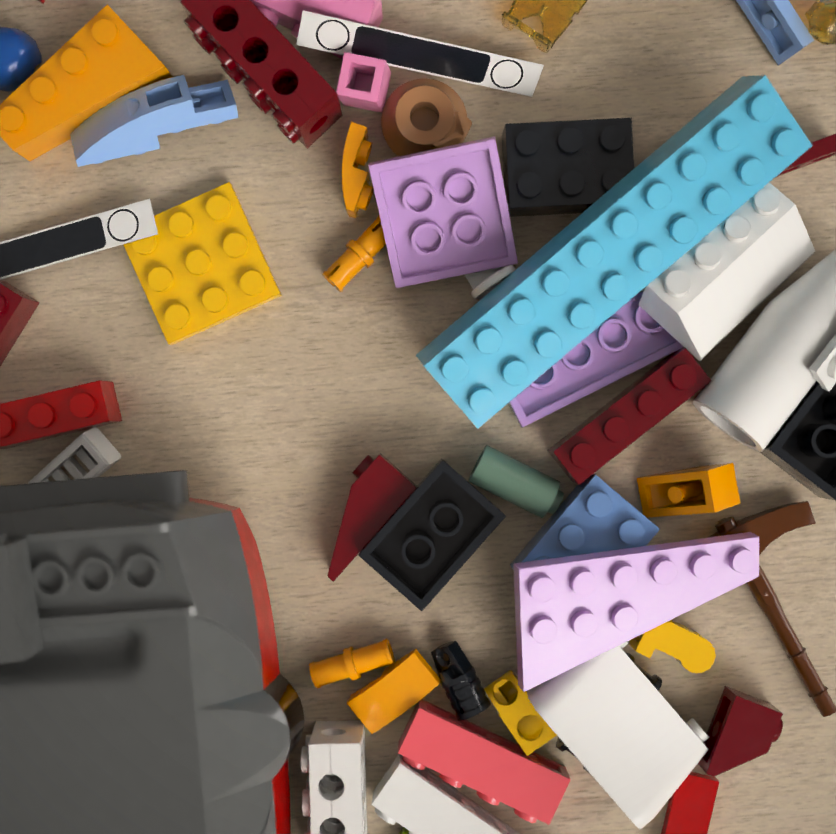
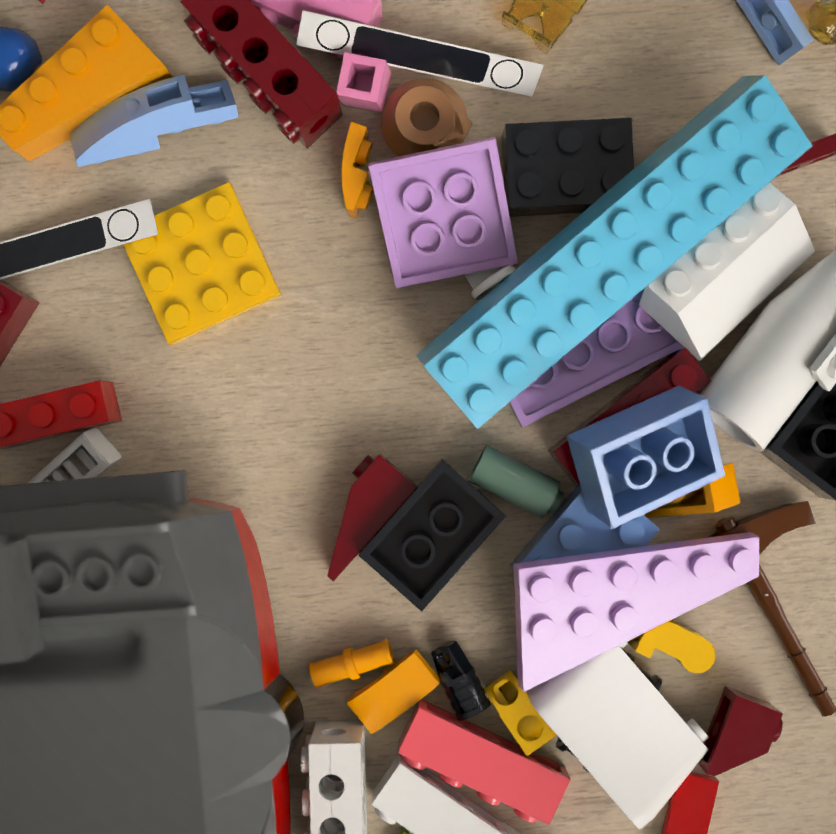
light orange pin [322,215,386,292] -> none
none -> medium blue brick [567,386,725,529]

